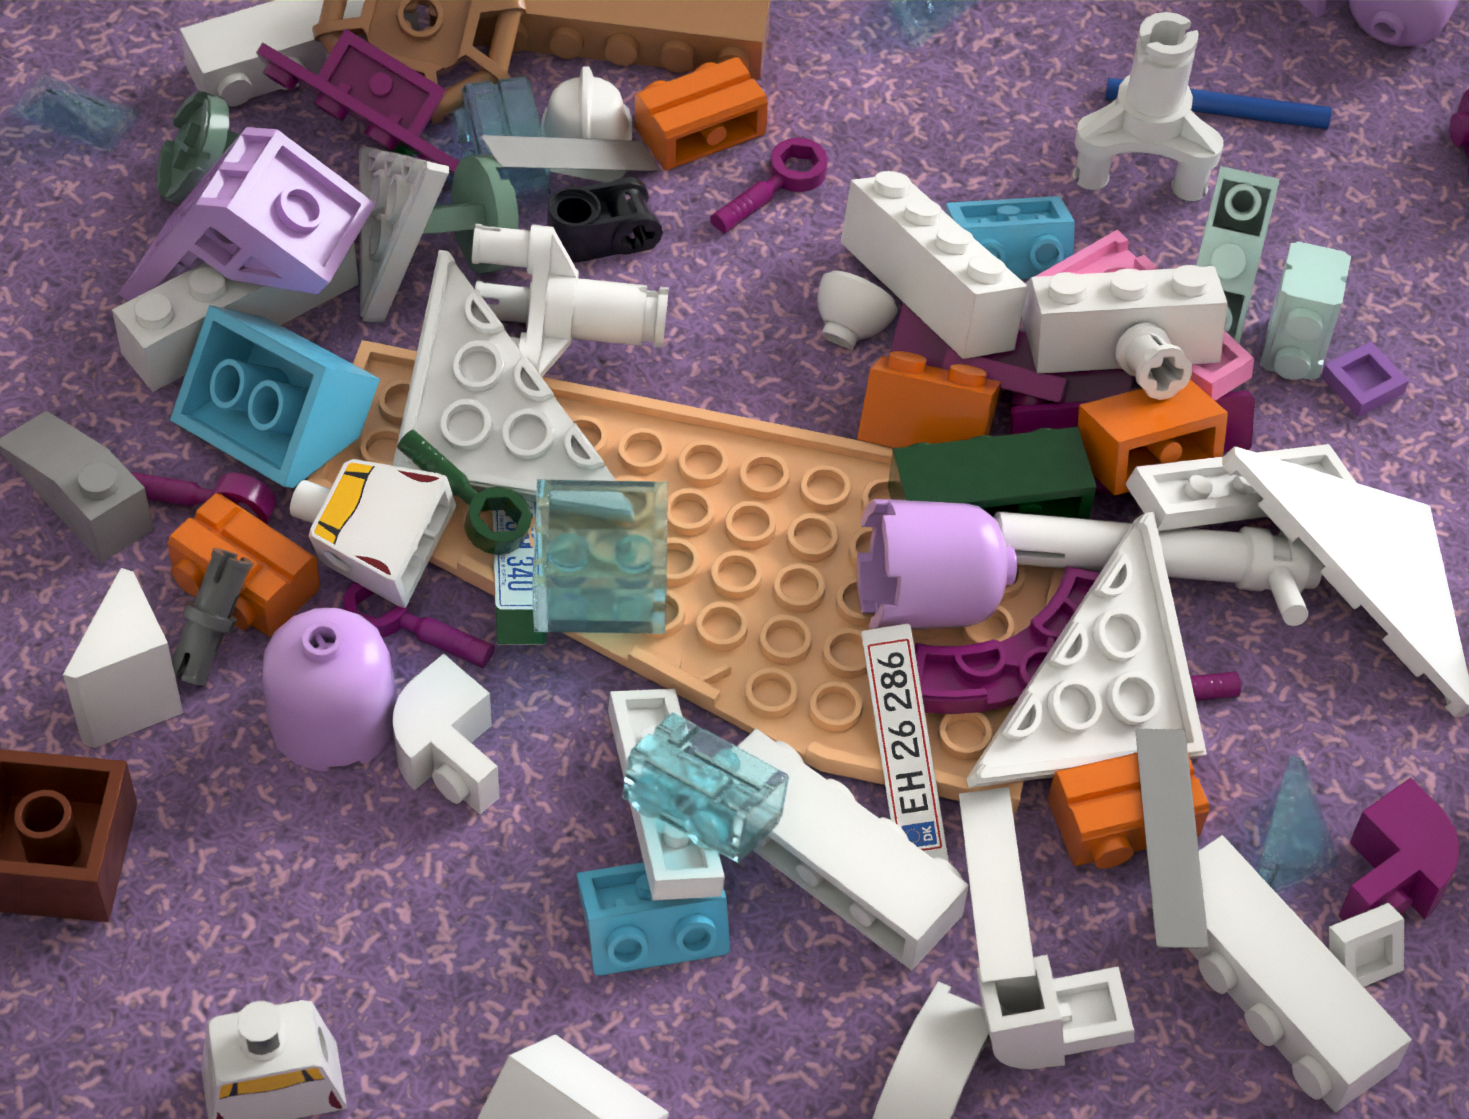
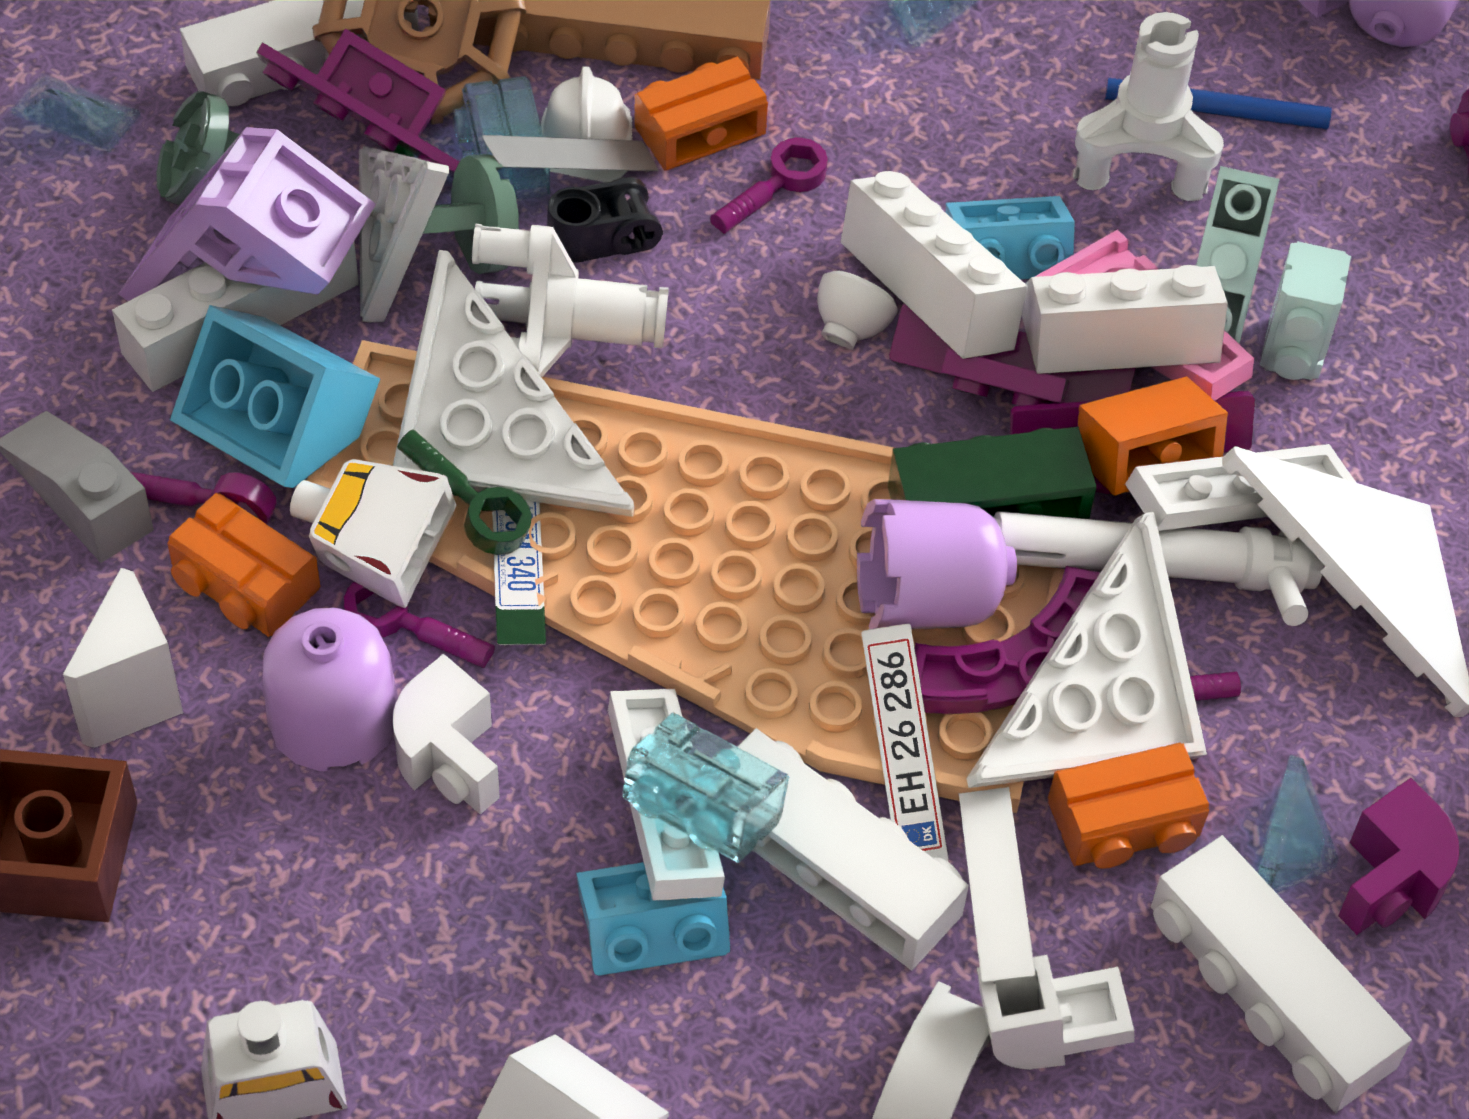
dark grey pin [172,548,253,686] -> none
clear light blue piece [532,479,668,634] -> none
orange brick [857,351,1001,448] -> none
white bush [1116,322,1192,400] -> none
light grey sticker [1135,729,1209,948] -> none
medium lavender tile [1320,341,1409,417] -> none
white tile [1329,903,1404,987] -> none

